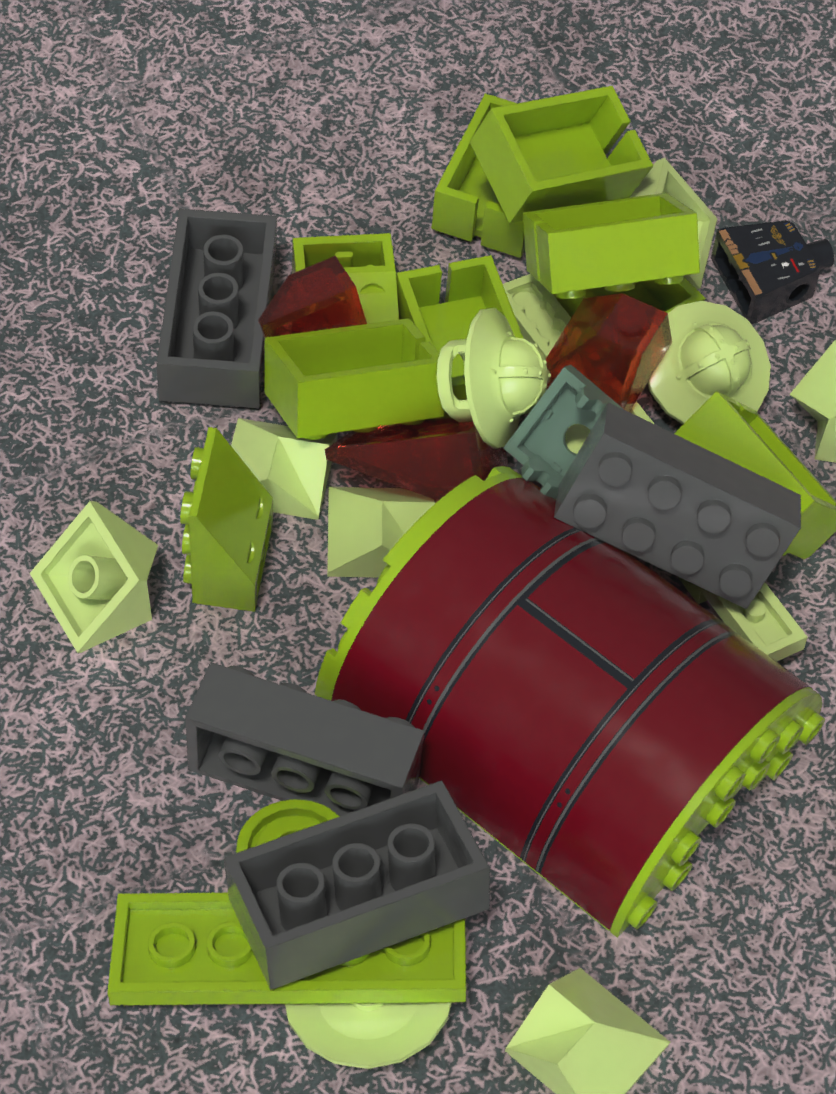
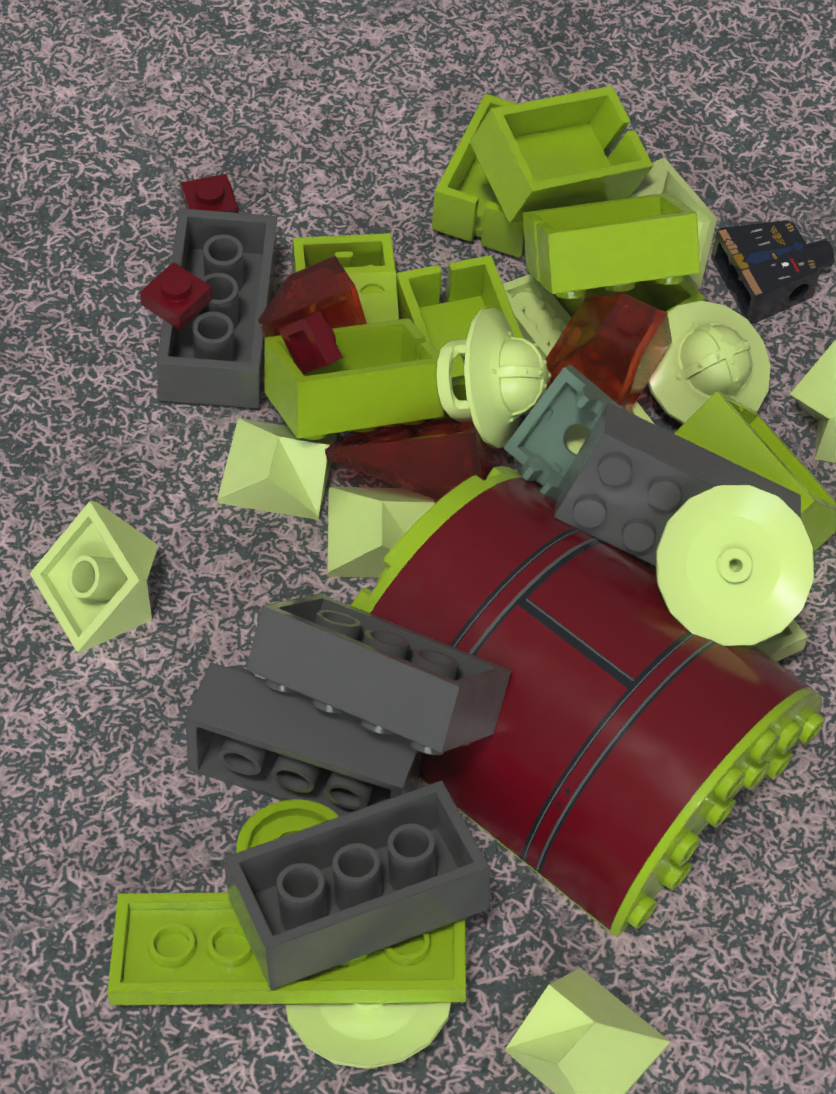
lime slope [180,427,273,612] -> none
none -> dark red plate [140,262,212,330]
none -> dark red plate [181,173,239,213]
none -> dark grey brick [246,593,512,755]
none -> dark red plate [278,311,343,374]
none -> yellowish green piece [656,485,814,646]

